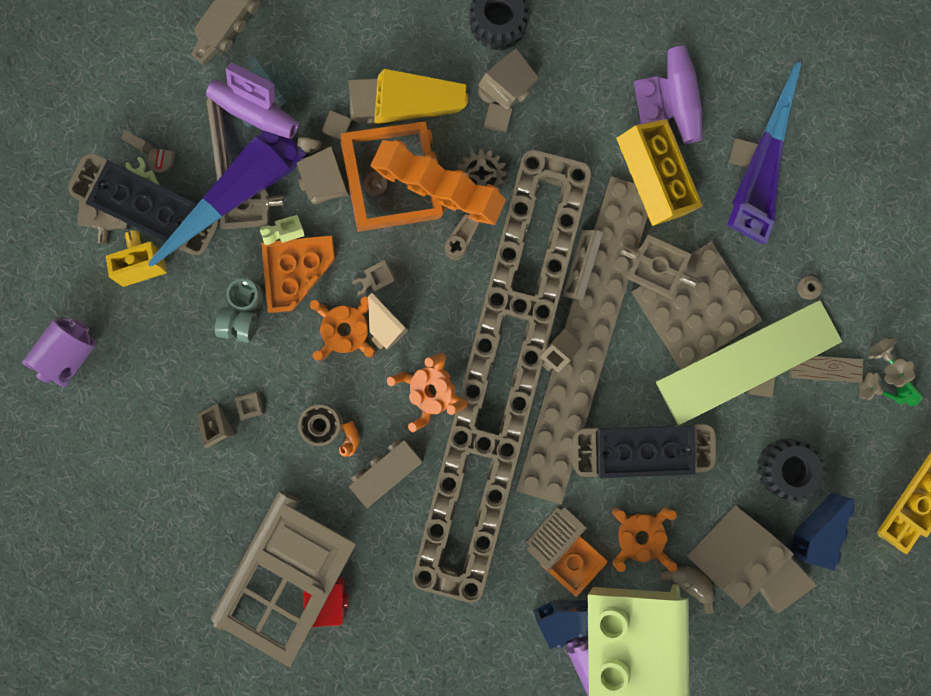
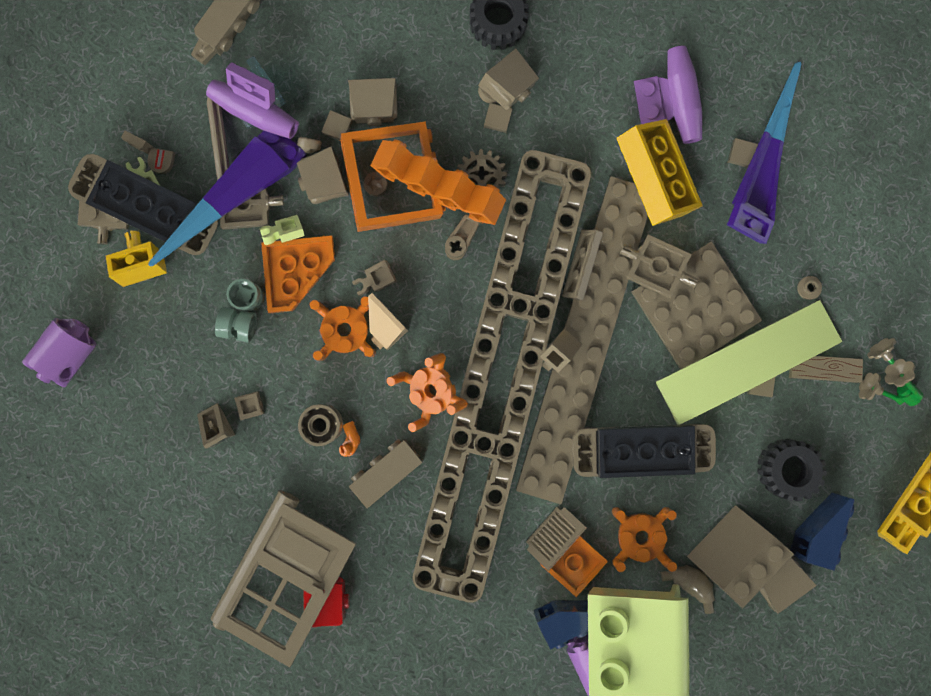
yellow slope [374,69,468,123] -> none

